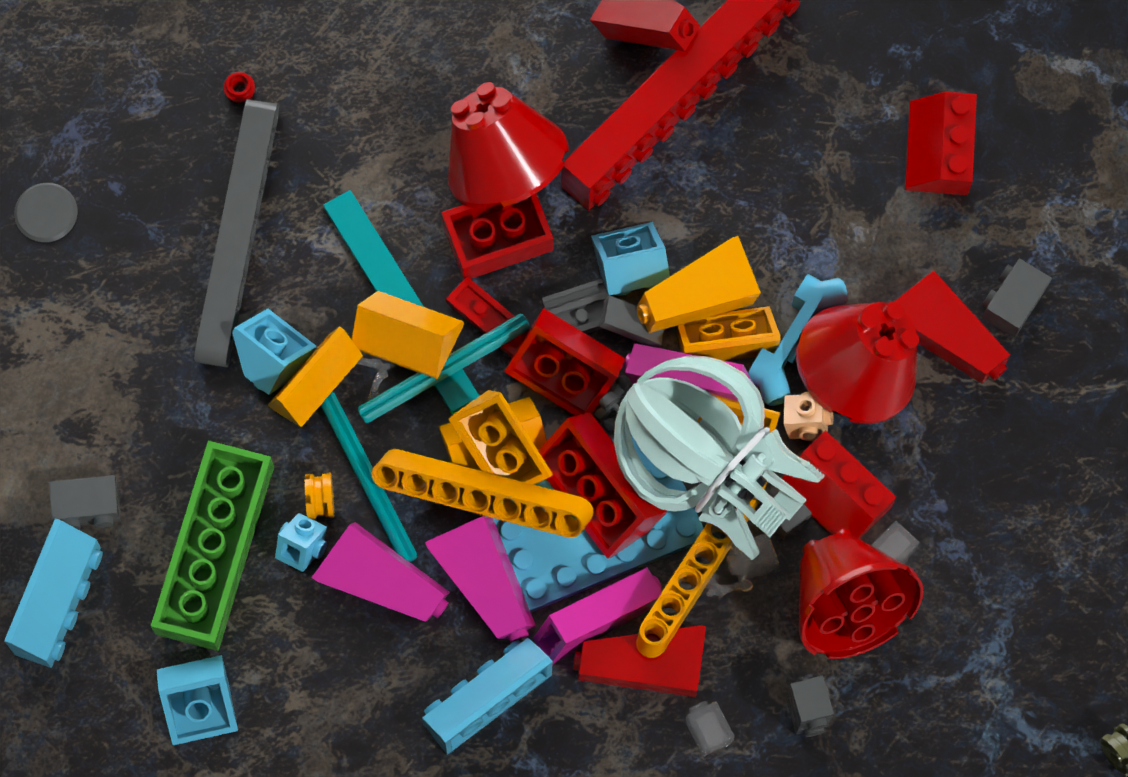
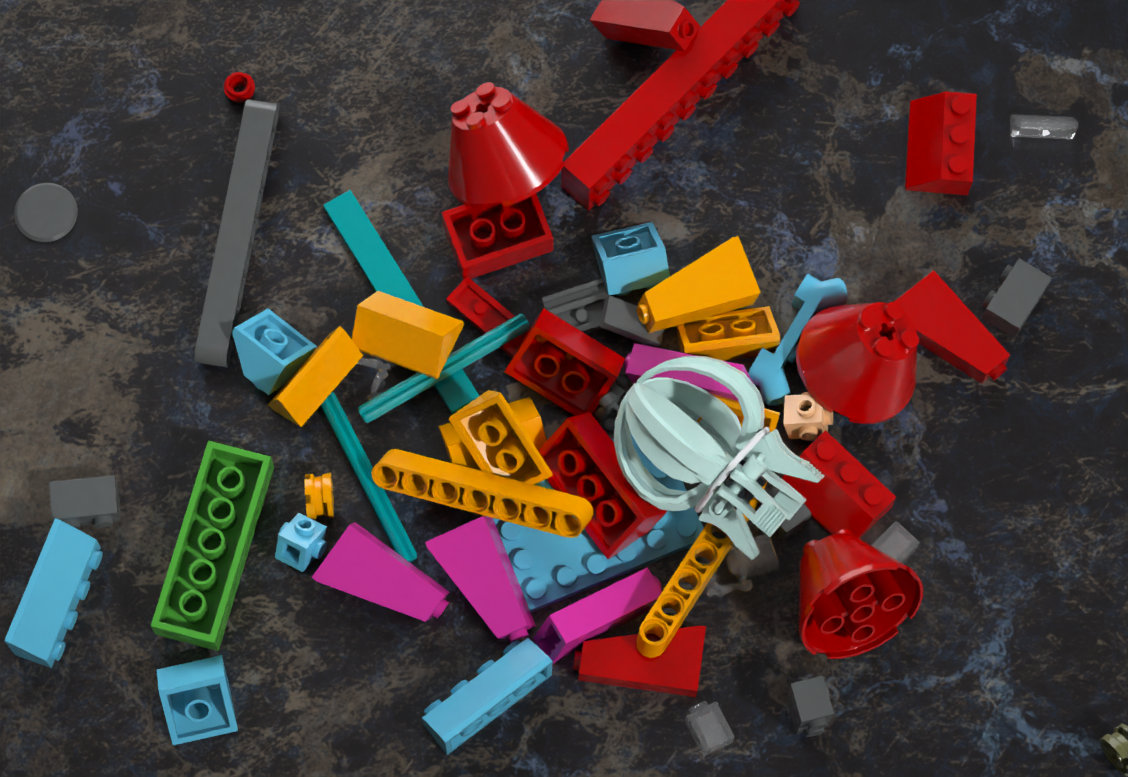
none -> clear slope [1010,114,1078,139]

